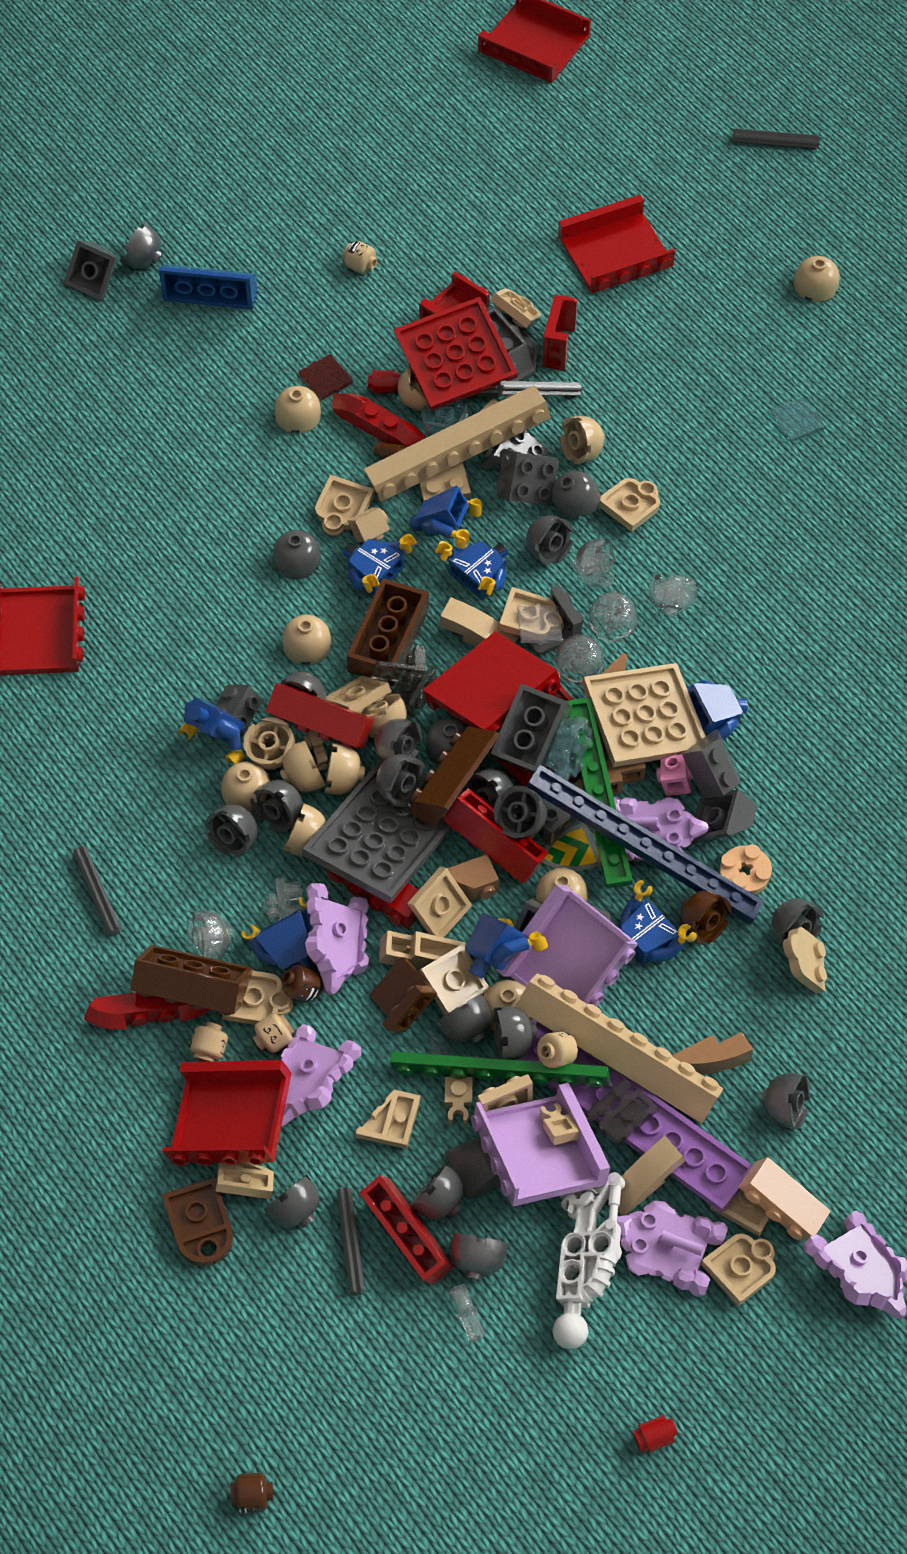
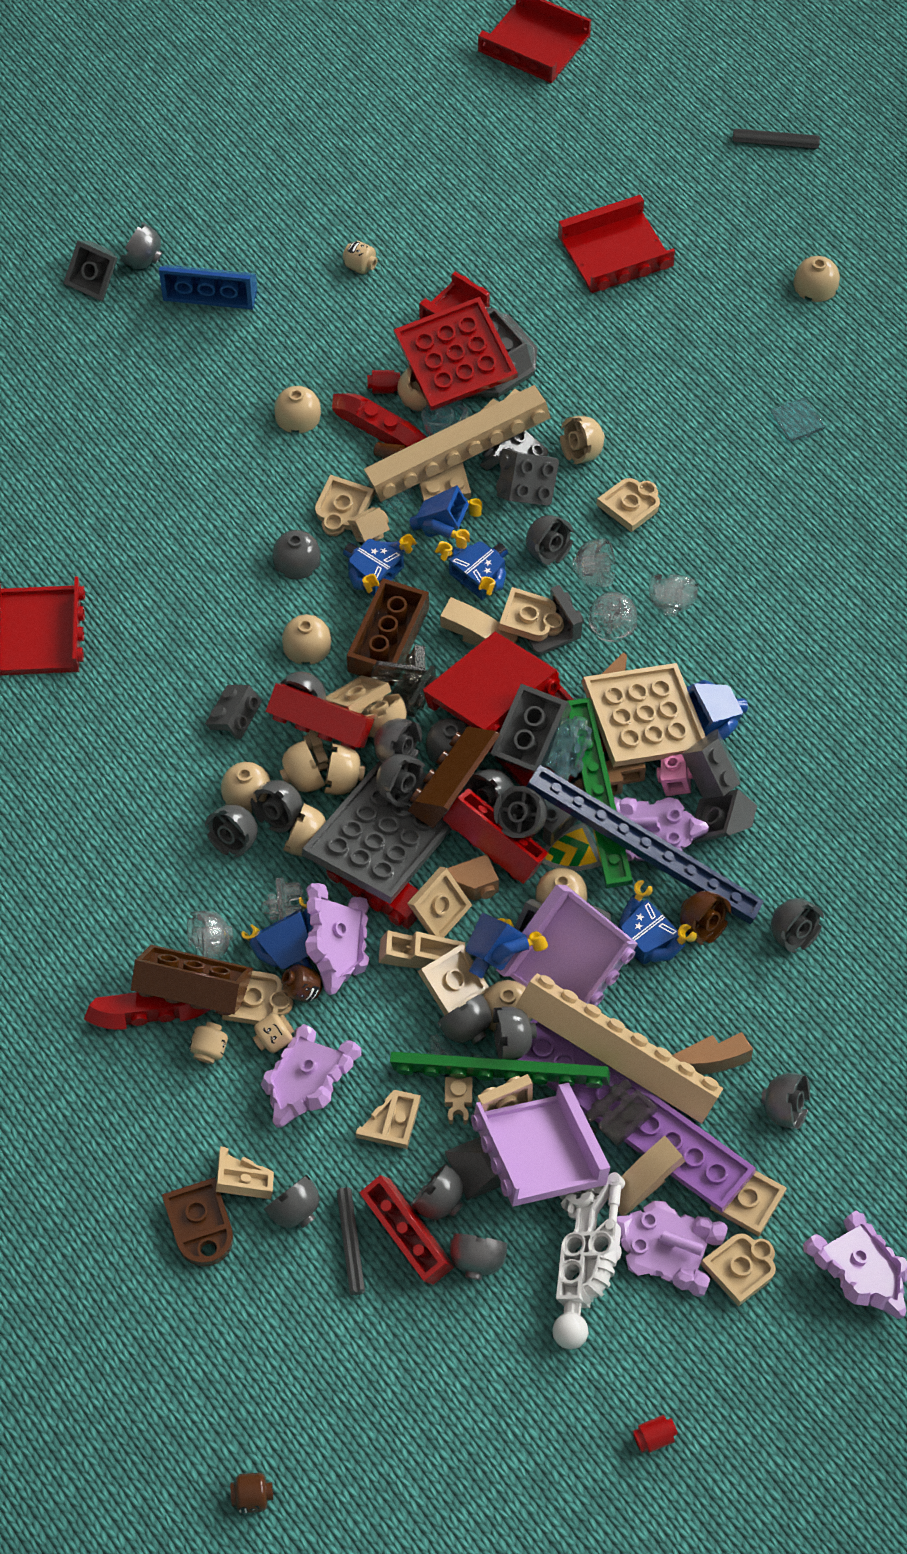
dark grey axle [73,846,121,936] -> none
red panel [162,1060,292,1166] -> none
blue torso [178,697,245,765] -> none
tan cylinder [243,717,296,770] -> none
clear red piece [299,354,353,400] -> none
reddish brown bracket [370,957,438,1032] -> none
clear axle [449,1284,485,1342] -> none
tan plate [490,288,541,328] -> none
axle [497,381,583,396] -> none
clear piece [517,604,562,645] -> none
tan head [537,1031,578,1068] -> none
tan plate [540,1103,580,1145] -> none
red panel [542,295,577,371] -> none
dark grey cylinder [552,470,601,520] -> none
clear cylinder [555,635,604,685] -> none
light nougat plate [719,844,772,895] -> none
light nougat brick [738,1157,830,1241] -> none
tan plate [783,927,827,994] -> none

